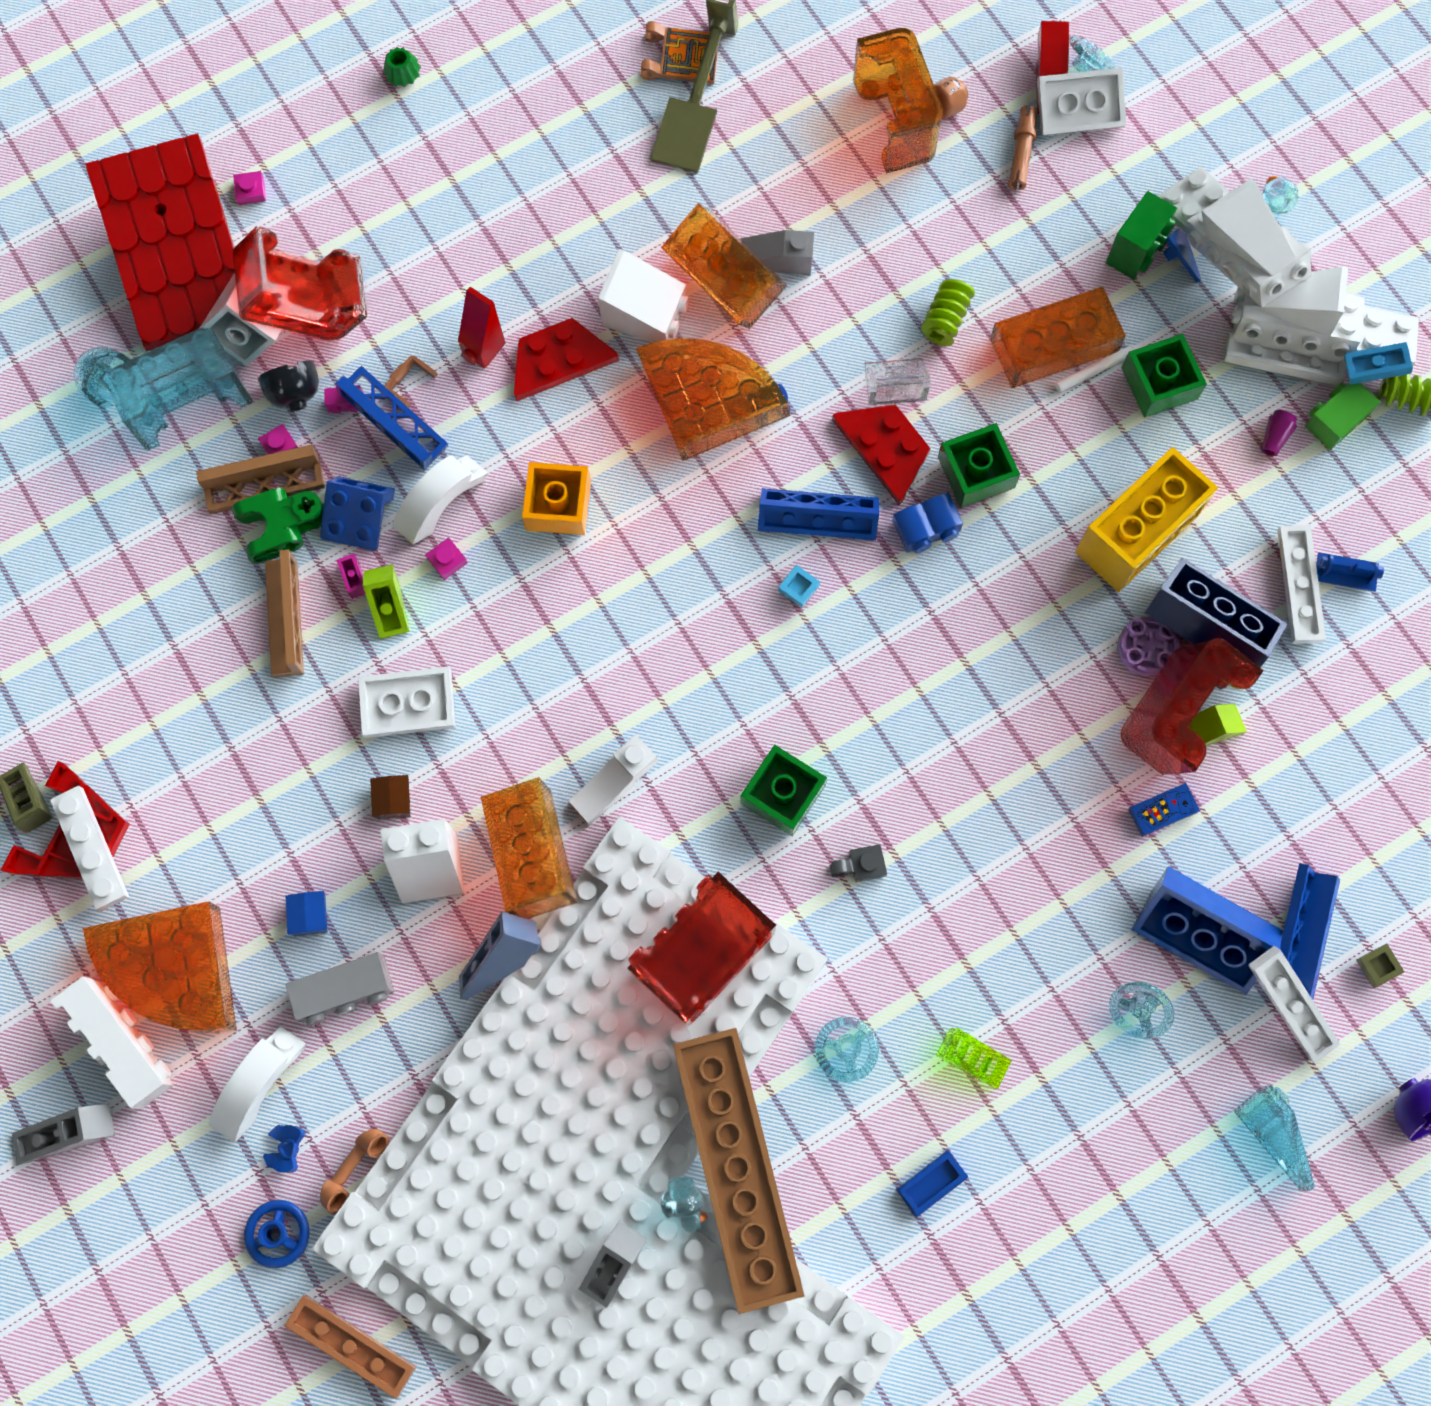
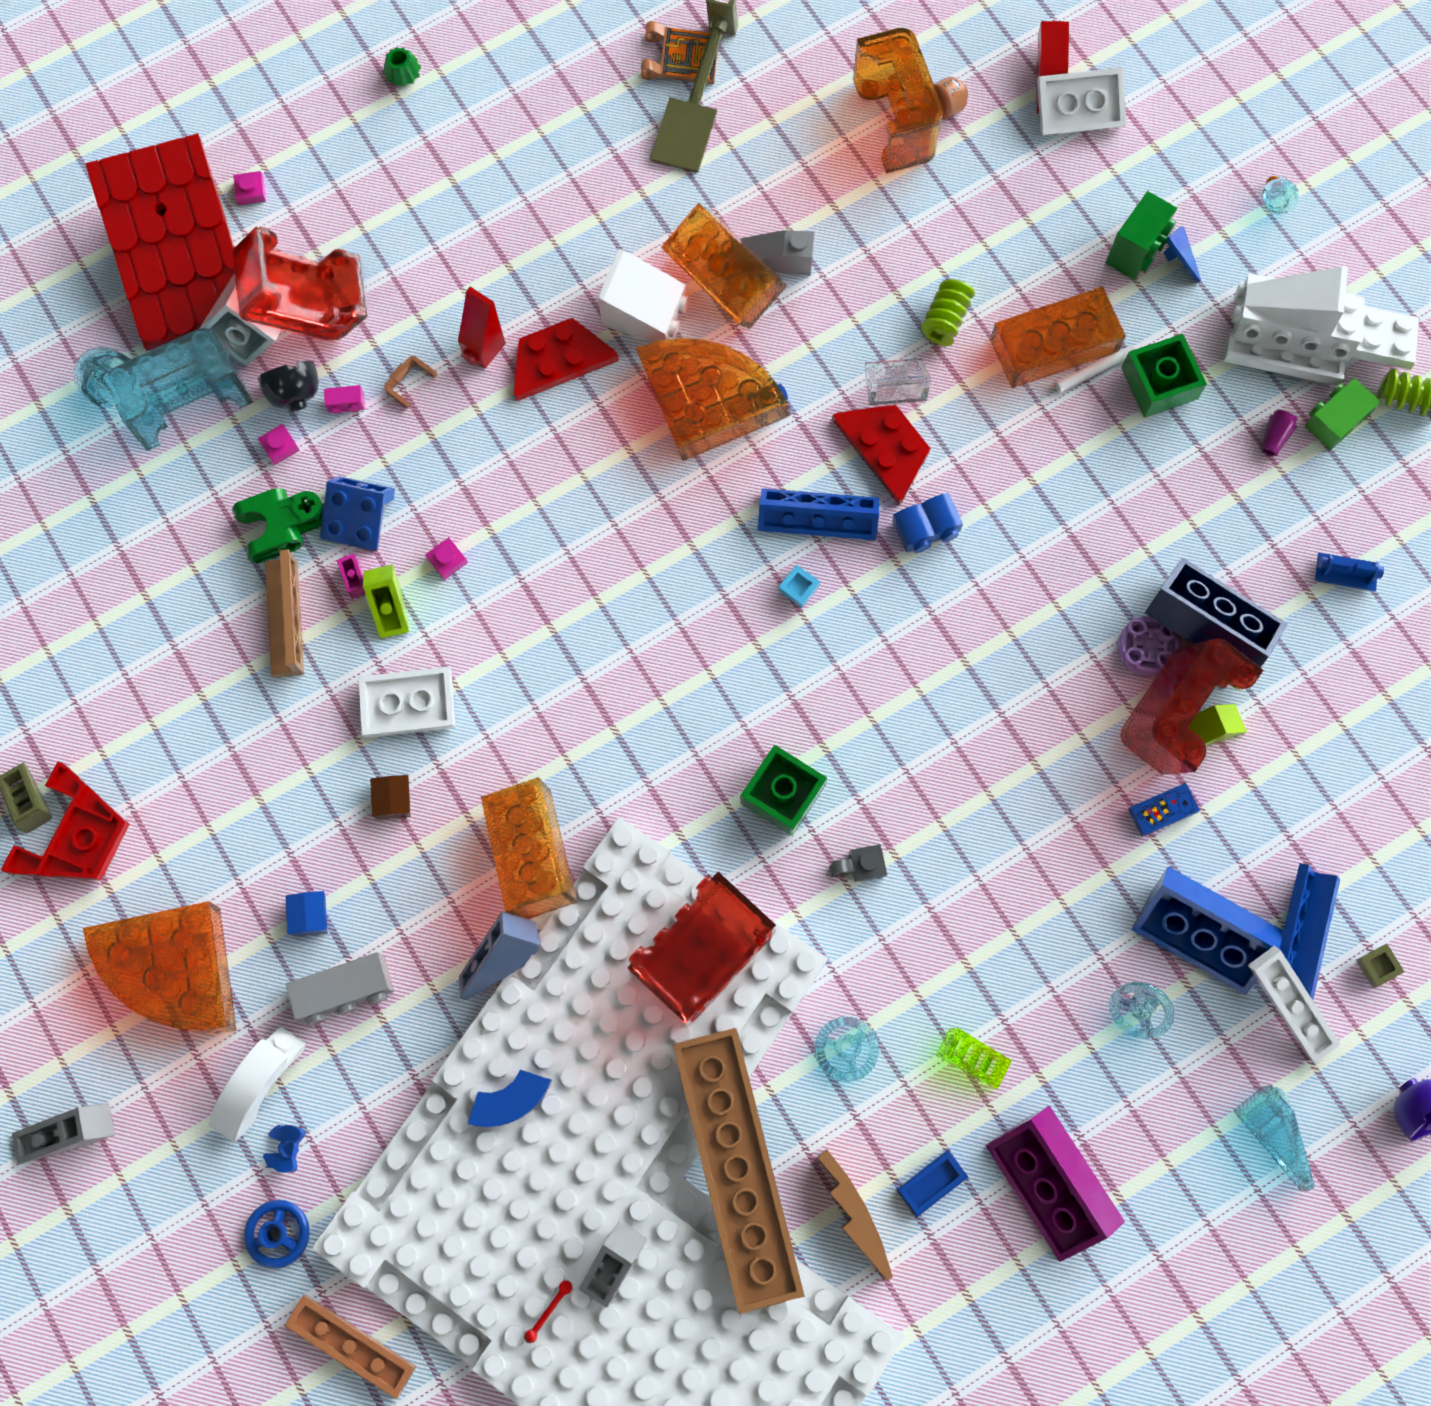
white plate [50,786,129,912] -> none
white wedge [50,976,174,1109] -> none
medium nougat fence [196,444,325,514] -> none
nougat bar [320,1129,389,1214] -> none
blue fence [335,366,448,470] -> none
white slope [381,819,465,904] -> none
white arch [392,455,488,544] -> none
light orange brick [522,462,591,535] -> none
white slope [568,734,658,826] -> none
clear light blue animal [660,1177,708,1233] -> none
green brick [938,423,1020,508] -> none
nougat pin [1008,106,1038,190] -> none
clear light blue piece [1070,35,1115,72] -> none
yellow brick [1075,447,1219,593] -> none
white wedge [1158,167,1312,308] -> none
white plate [1277,525,1326,644] -> none
dark azure plate [1344,342,1413,385] -> none
none -> blue tile [467,1070,552,1127]
none -> red hinge [524,1280,573,1344]
none -> medium nougat slope [816,1149,893,1281]
none -> magenta slope [985,1105,1125,1262]

